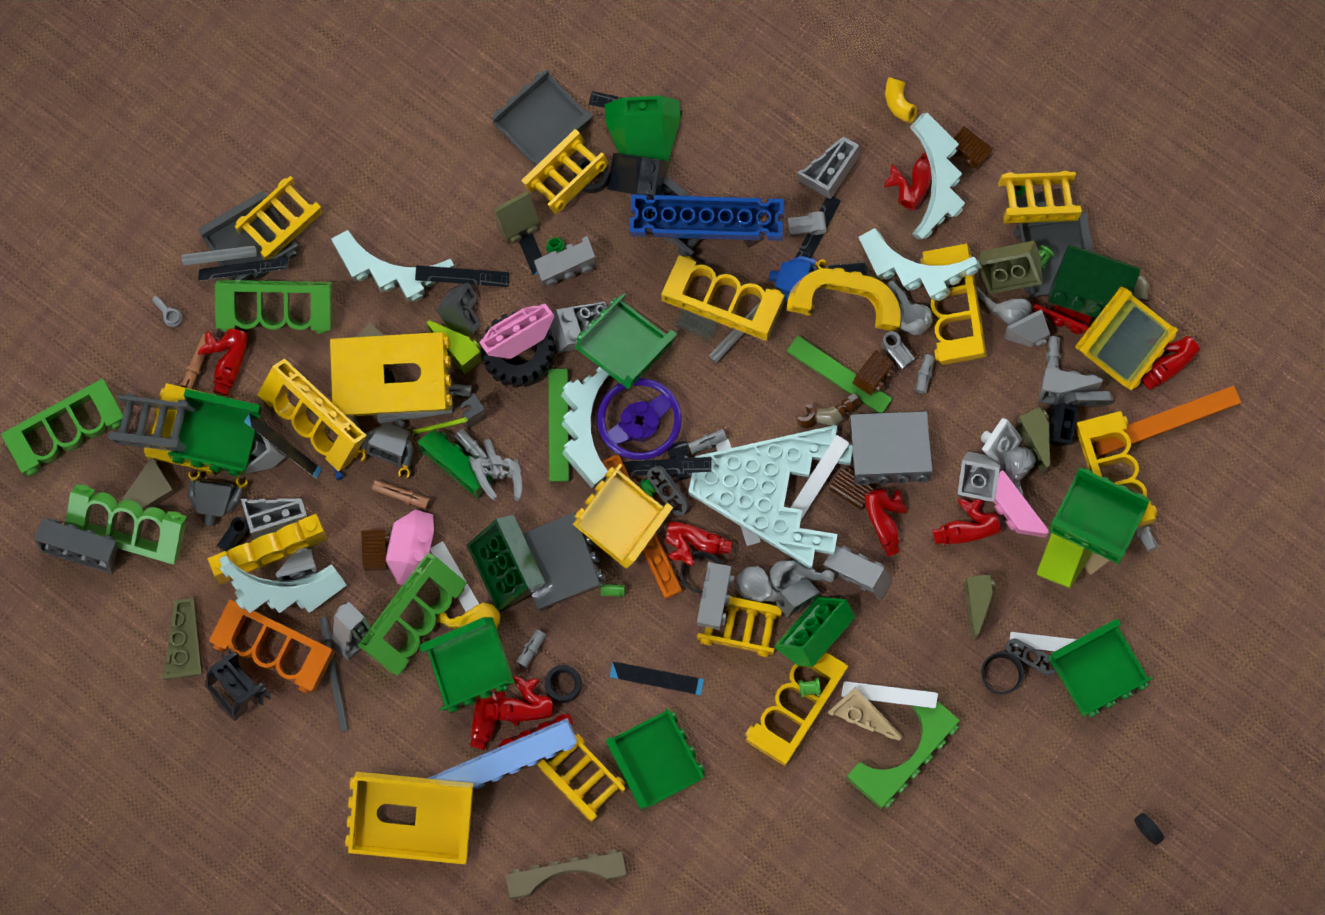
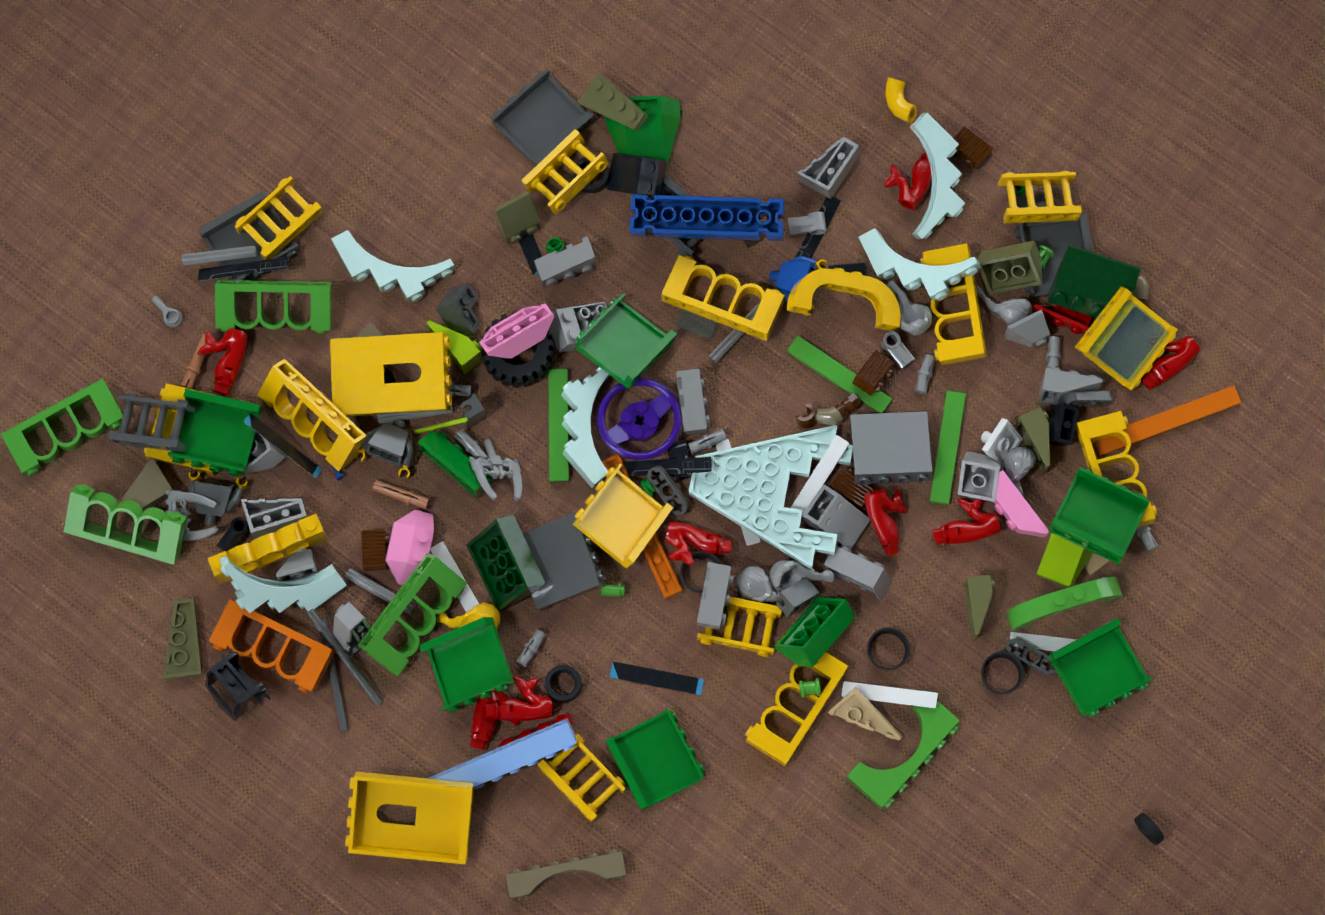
dark grey slope [34,518,118,574] -> none
black sticker [415,265,510,287] -> none
none -> light grey bar [165,490,218,542]
none -> dark grey bar [307,608,383,706]
none -> light grey axle [345,569,414,614]
none -> olive wing [577,73,648,131]
none -> light grey wedge [676,368,710,436]
none -> light grey slope [801,484,870,550]
none -> black tyre [867,628,910,670]
none -> bright green tile [929,390,966,505]
none -> bright green arch [1006,577,1123,632]

